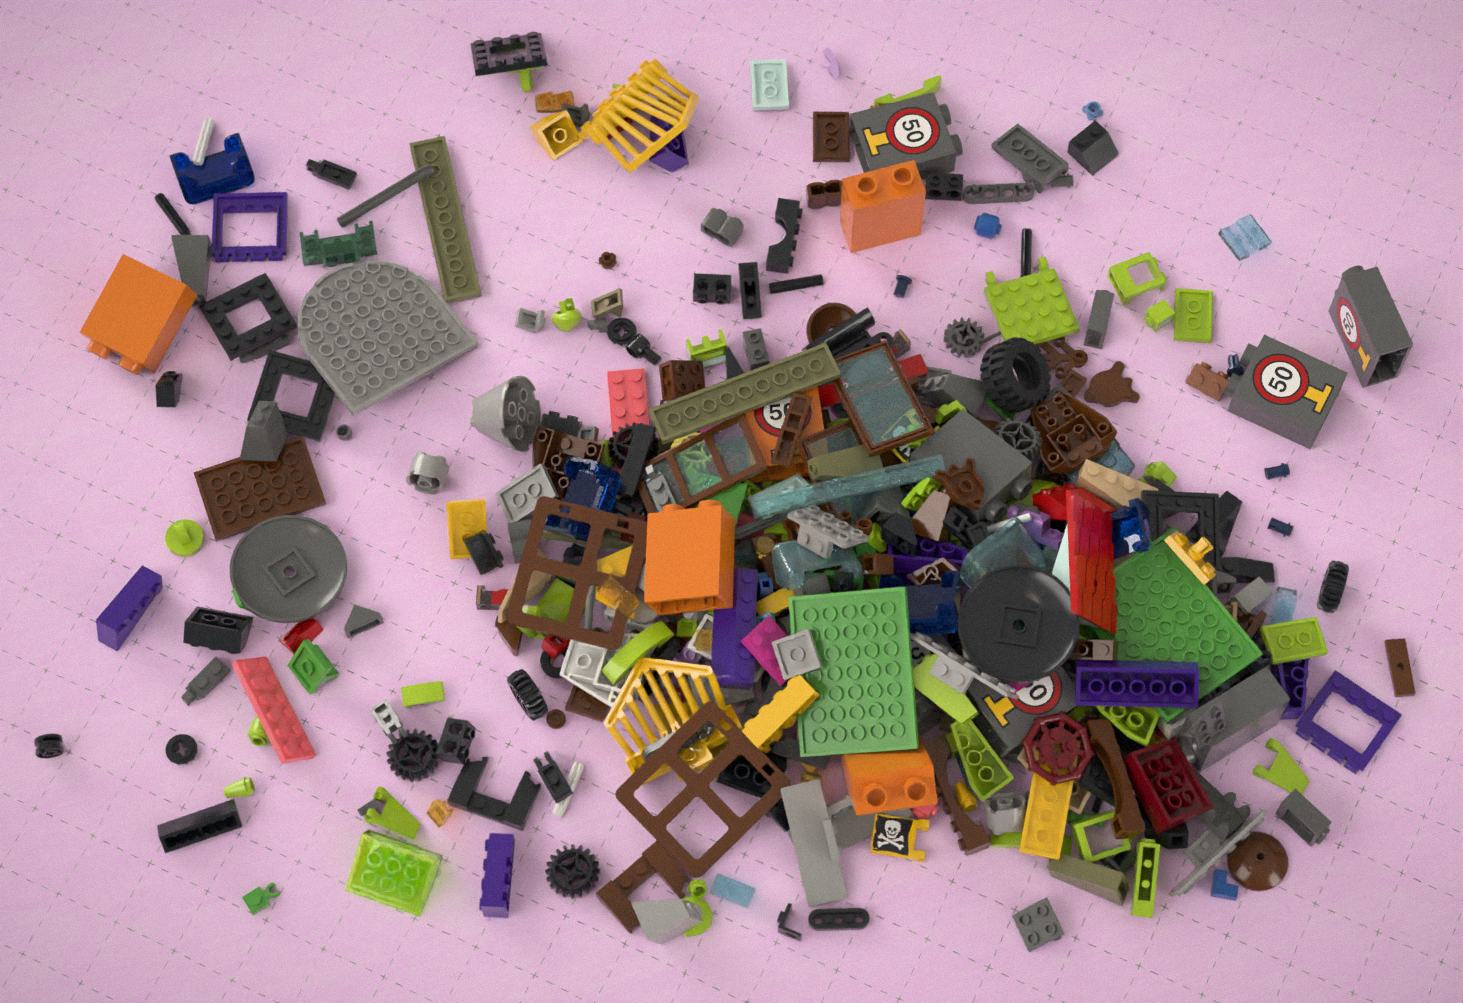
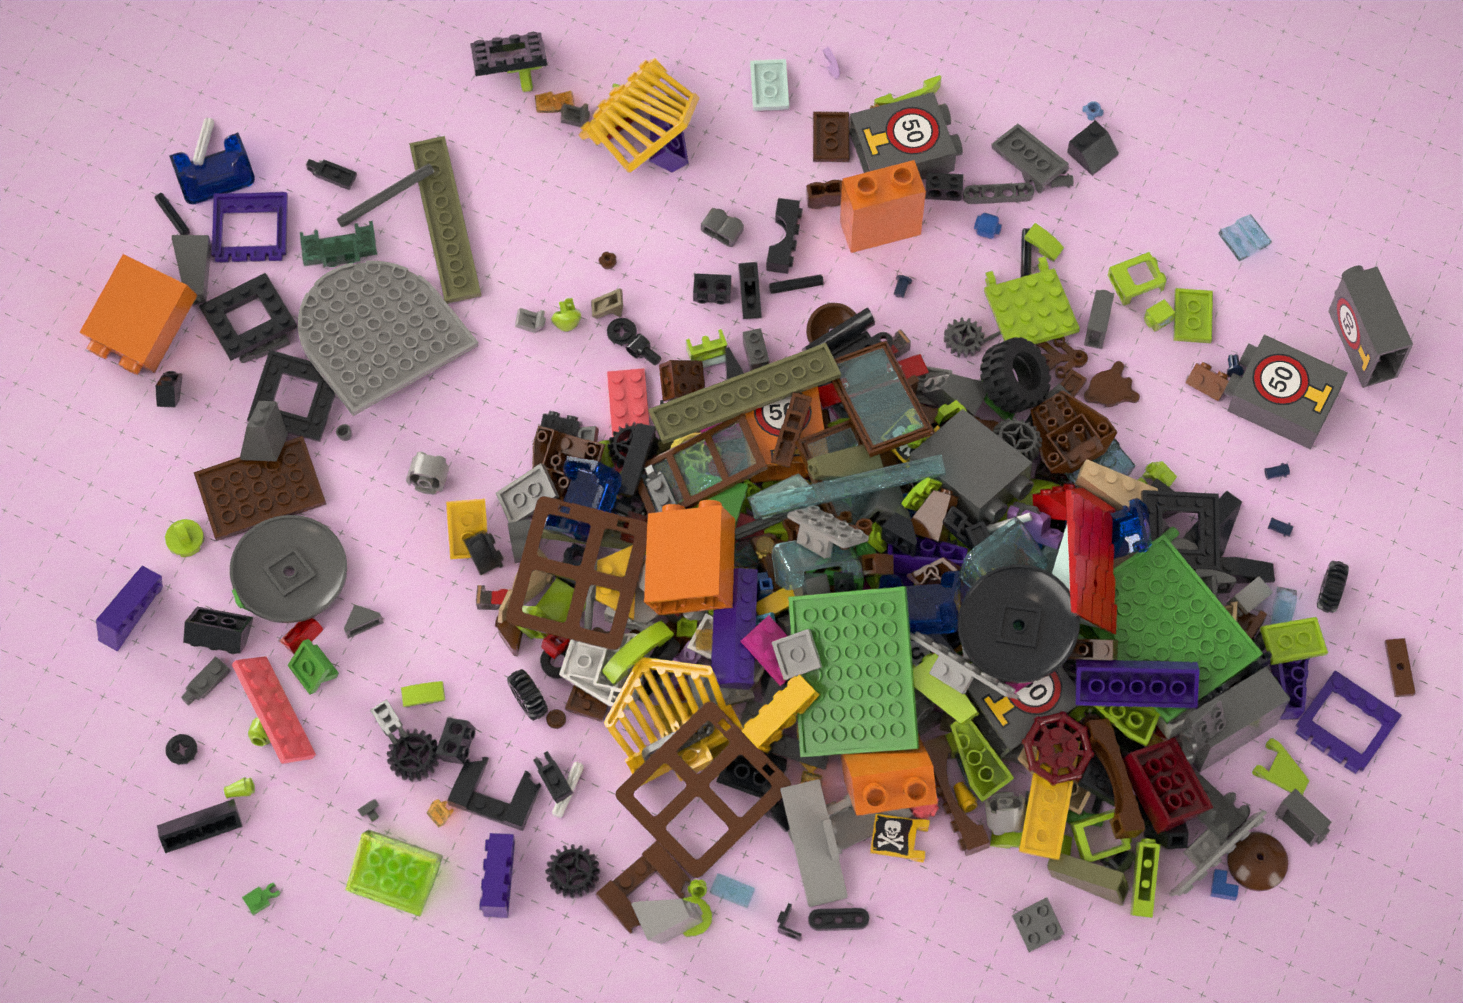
black wheel [34,734,64,759] -> none
lime flag [364,786,421,840] -> none
light grey cone [470,376,541,452] -> none
yellow slope [529,110,583,160] -> none
dark grey tile [587,318,608,333] -> none
clear yellow slope [597,576,641,618] -> none
reddish brown tile [933,458,985,510] -> none
yellow plate [1164,531,1216,585] -> none
none -> lime slope [1024,223,1064,262]

